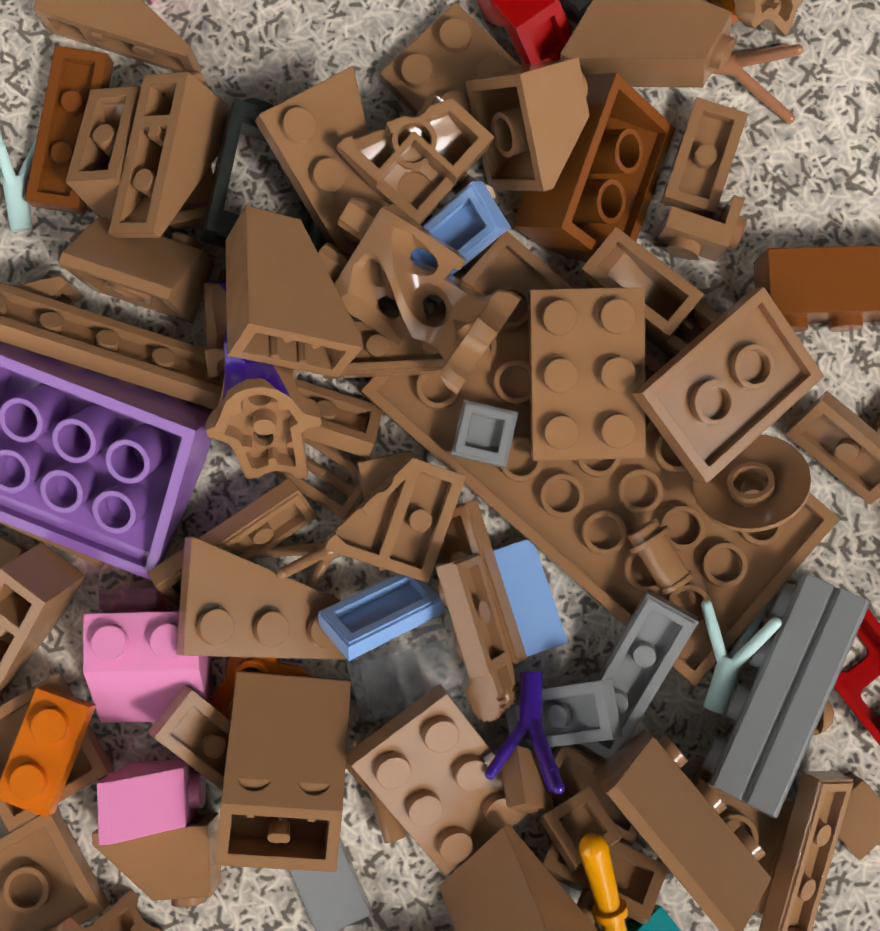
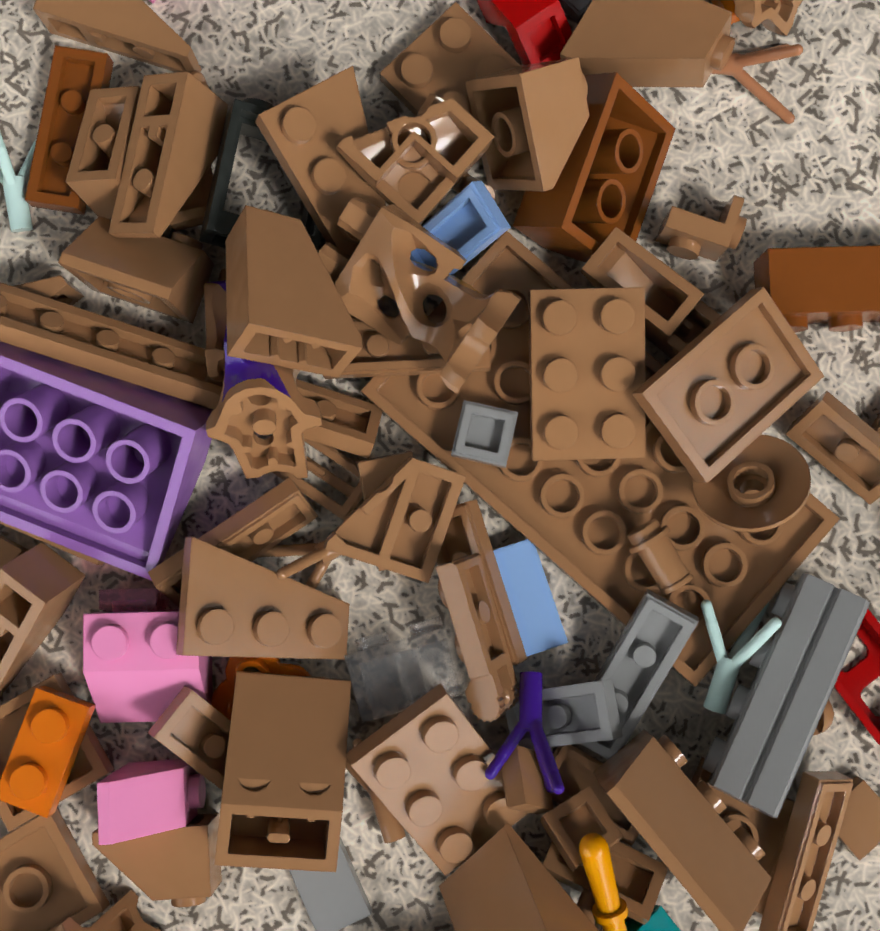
light blue tile [318,574,444,661] -> none
medium nougat plate [660,97,748,219] -> none

